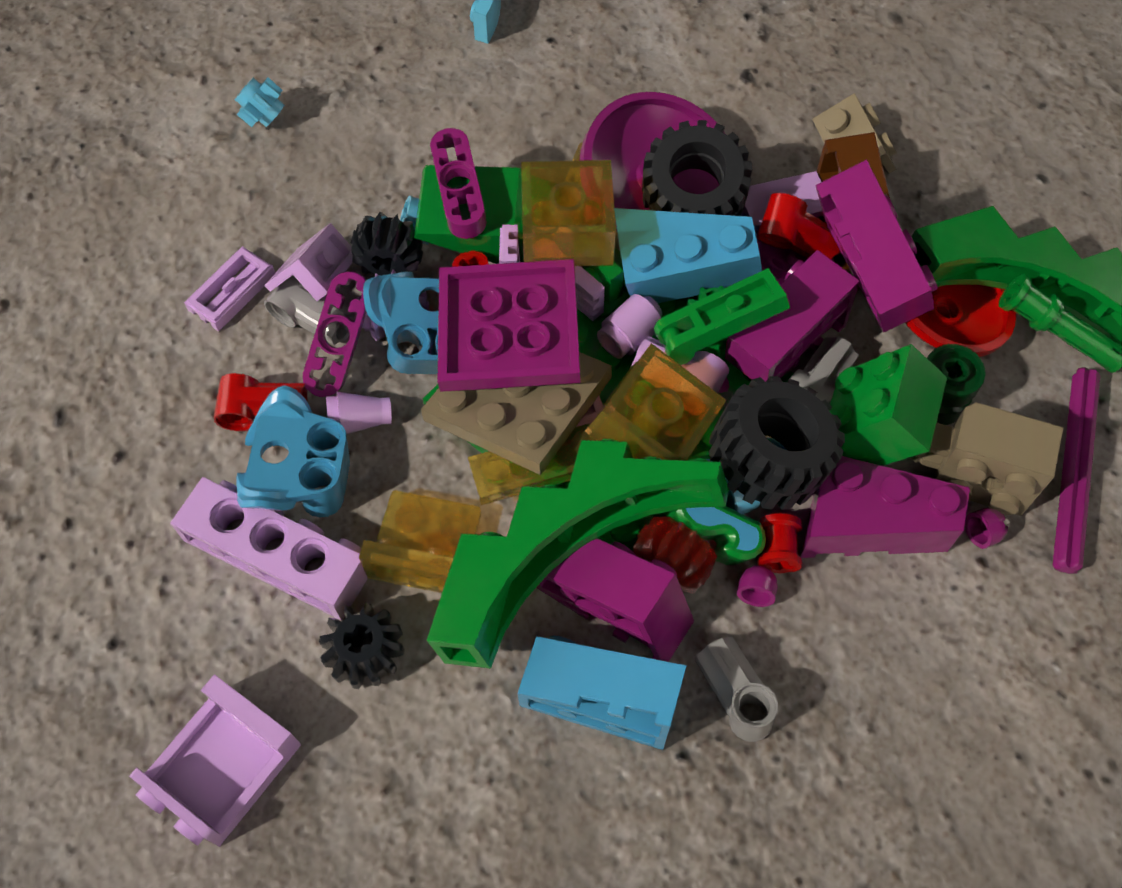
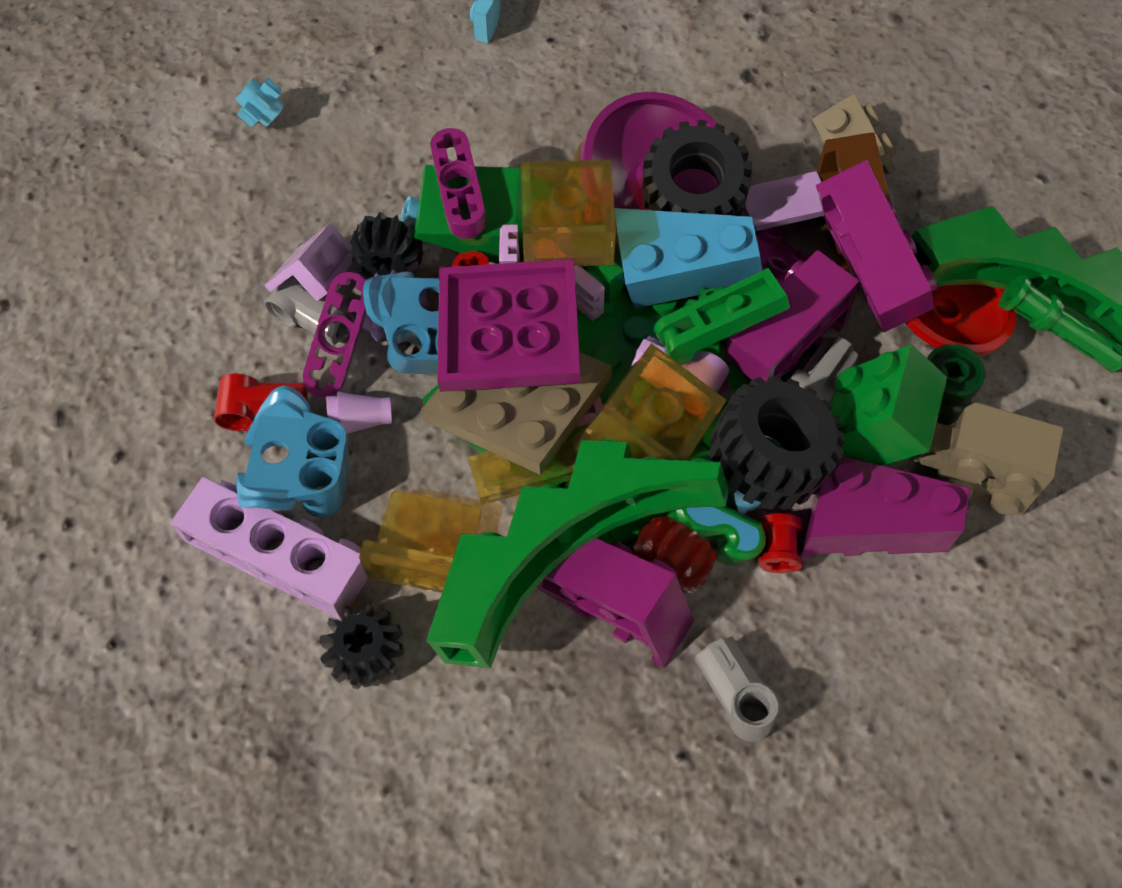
lavender panel [129,674,301,847] -> none
lavender tile [184,246,275,332] -> none
dark azure wedge [517,635,687,750] -> none
lavender brick [597,294,663,359] -> none
magenta hinge [737,565,778,607] -> none
red piece [757,193,840,259] -> none
magenta hinge [965,508,1008,549] -> none
magenta axle [1052,367,1101,574] -> none

